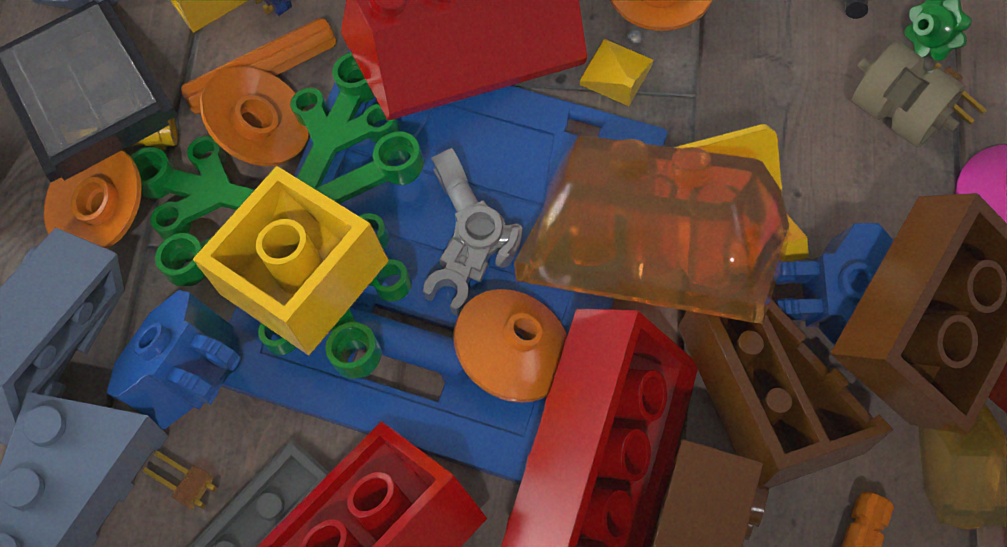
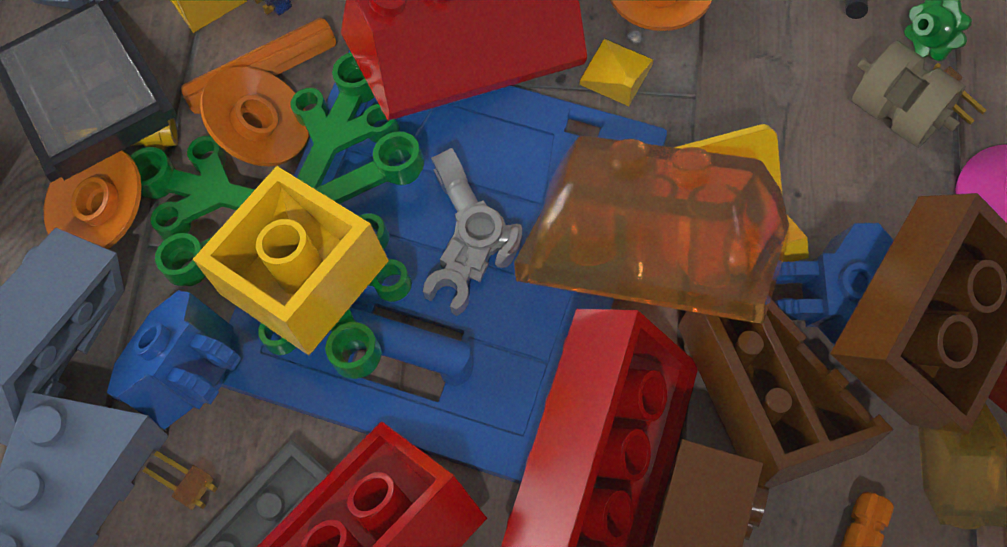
orange dish [453,289,567,403] -> none

